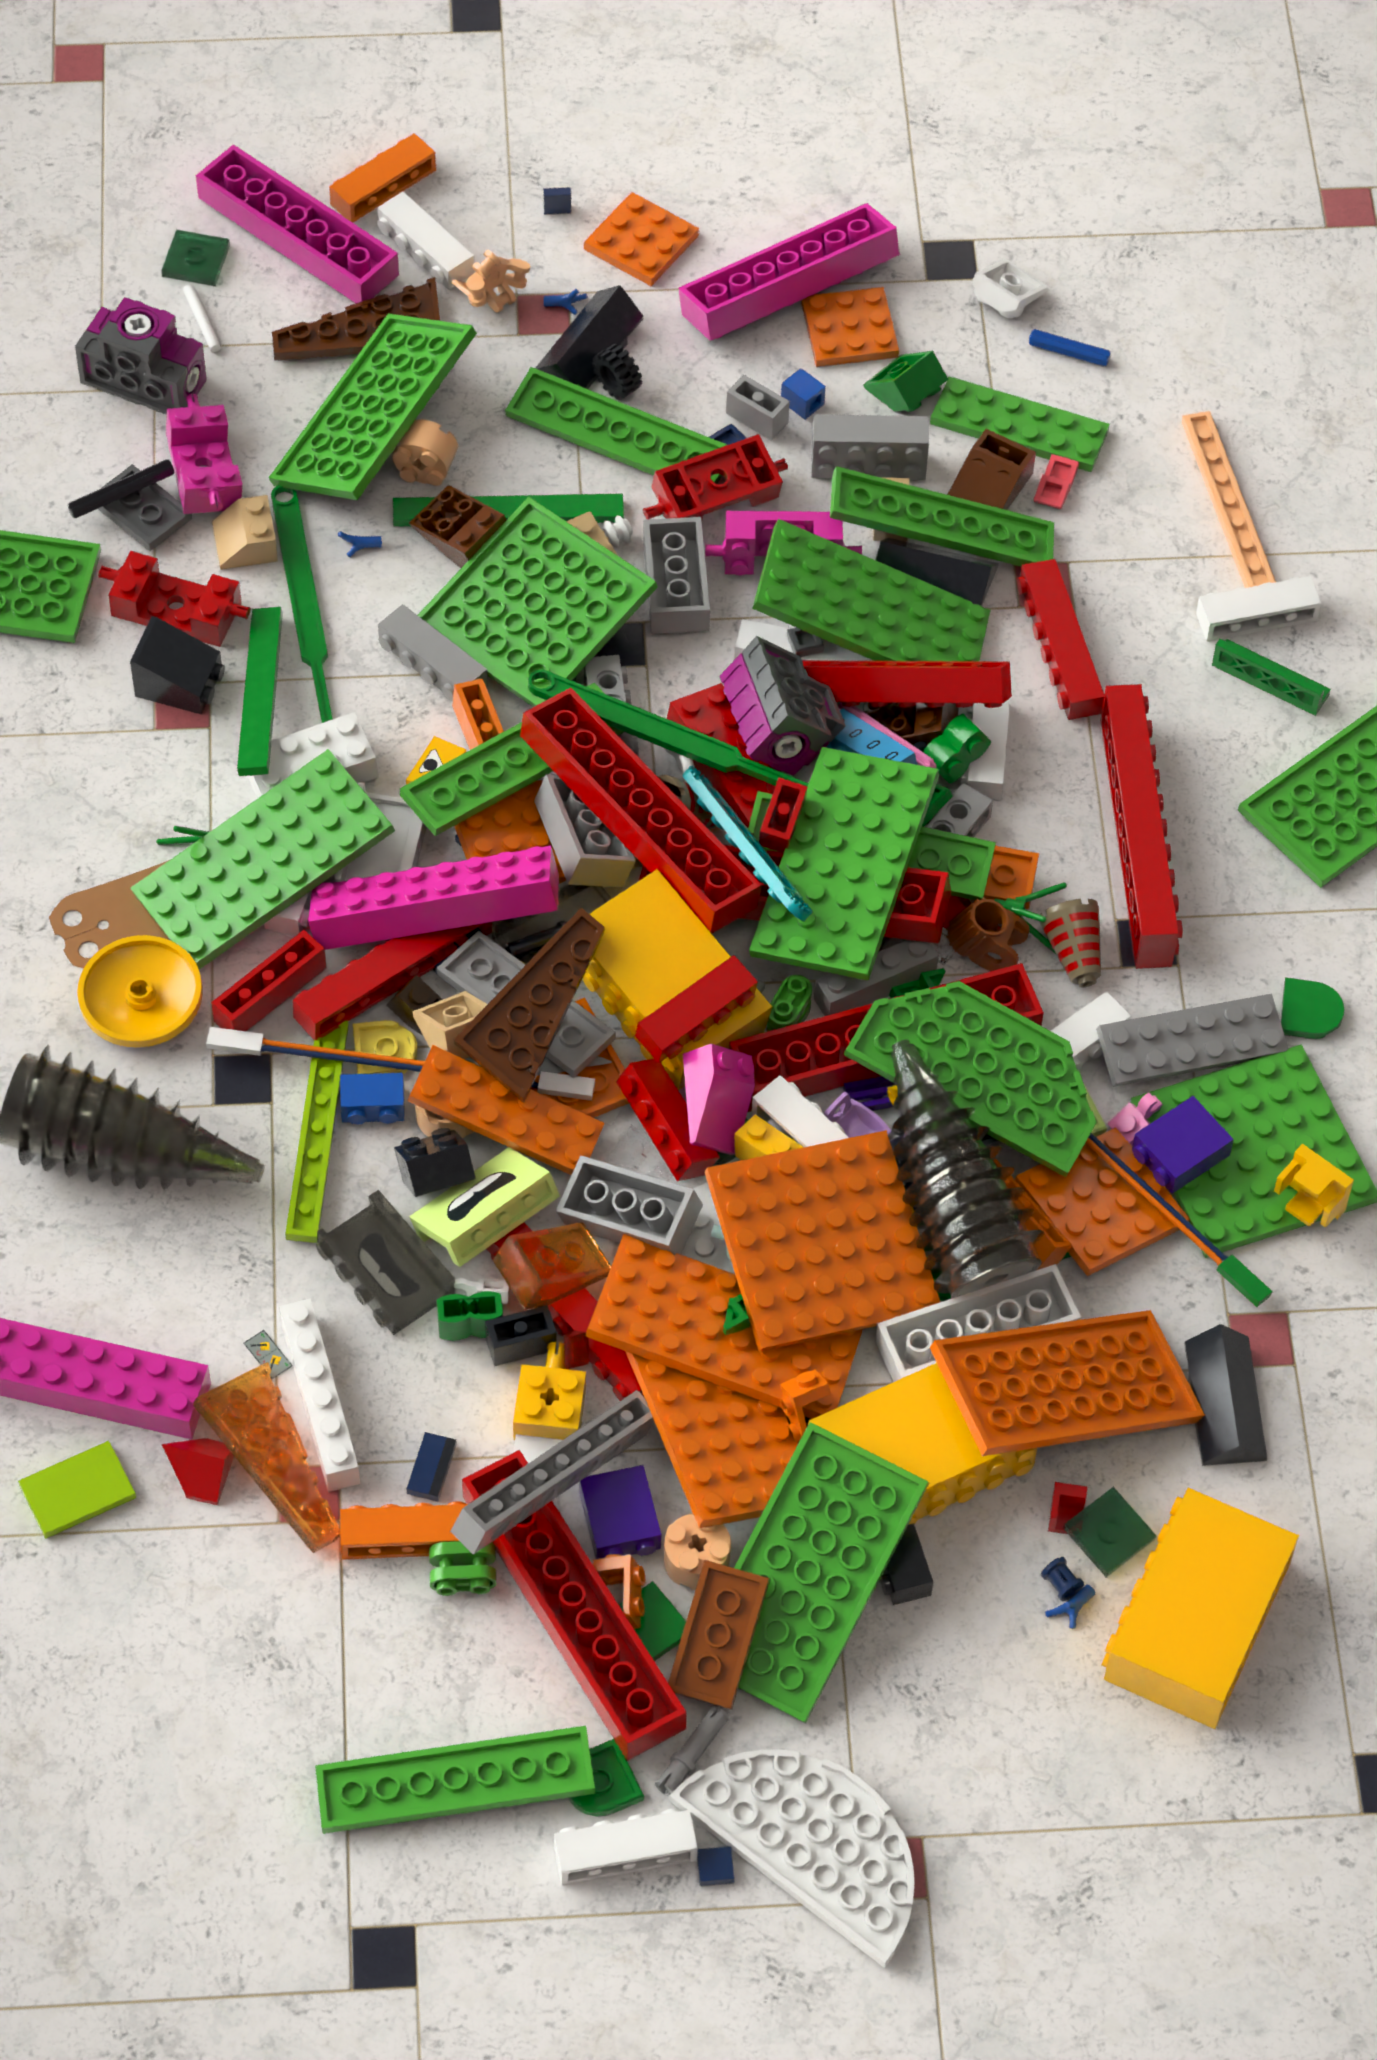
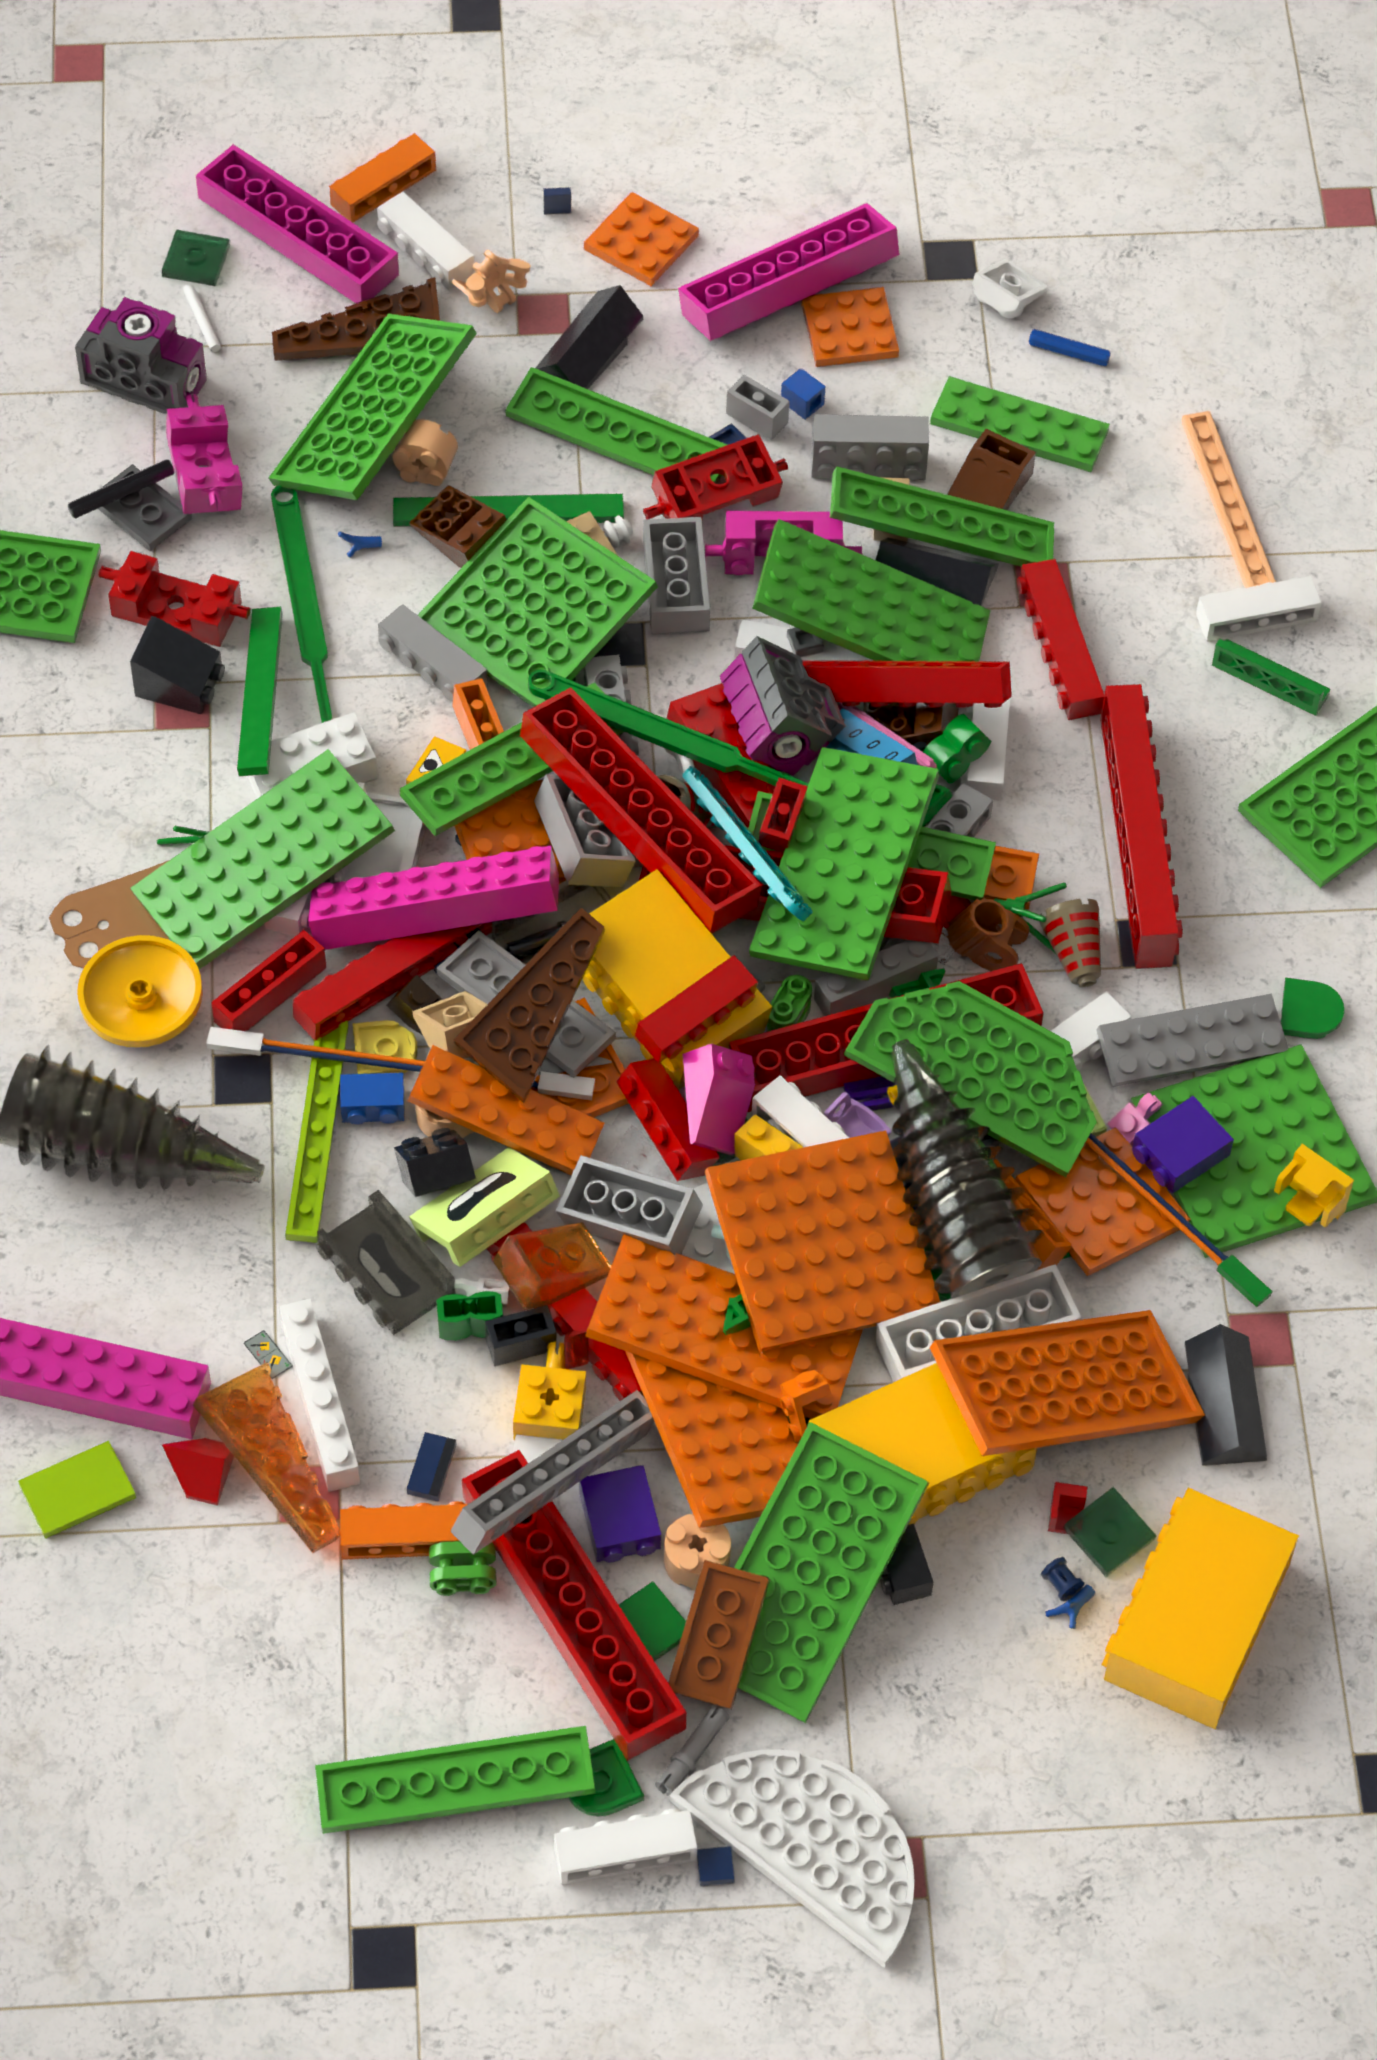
tan slope [212,495,278,570] -> none
blue bar [543,289,588,315] -> none
black tyre [592,344,643,400] -> none
orange bracket [593,1554,646,1629] -> none
green slope [863,351,949,413] -> none
coral slope [1034,454,1079,509] -> none

